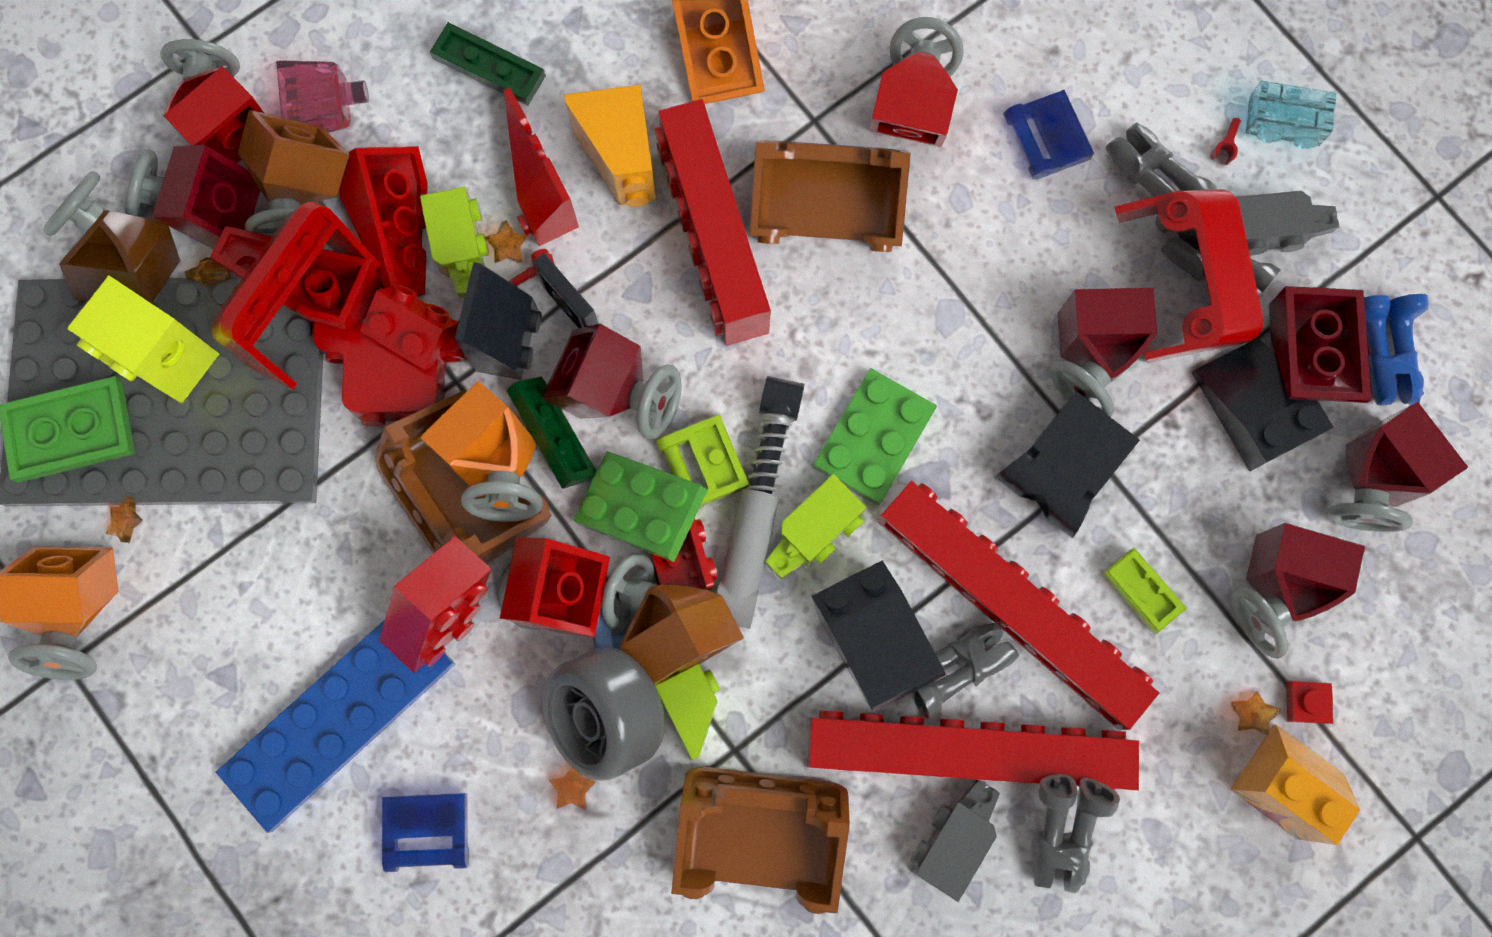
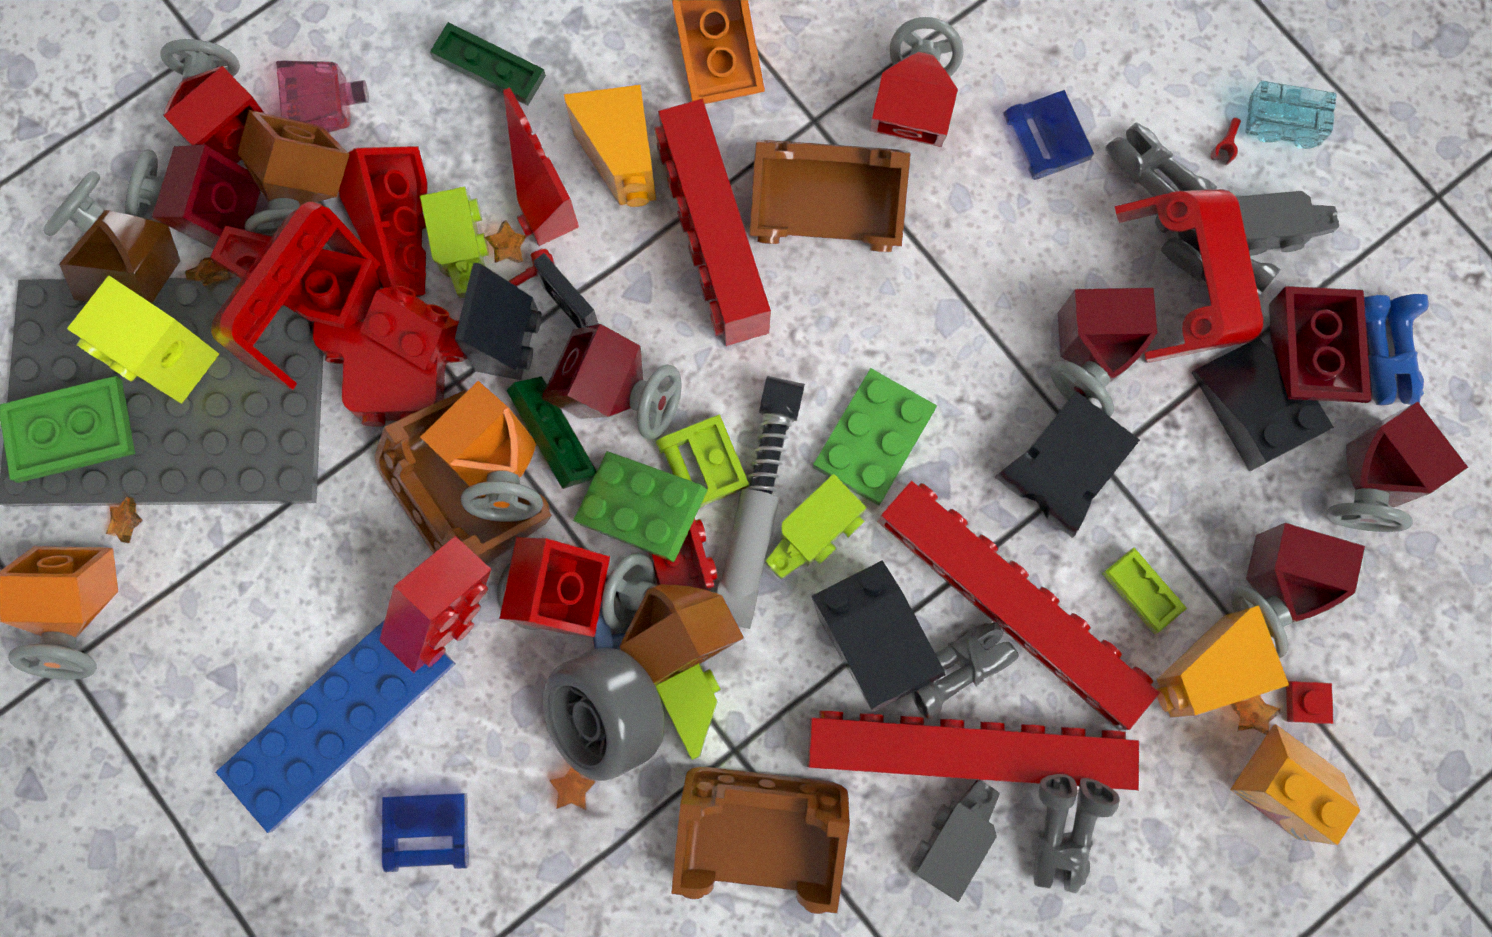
none -> light orange slope [1156,605,1289,718]

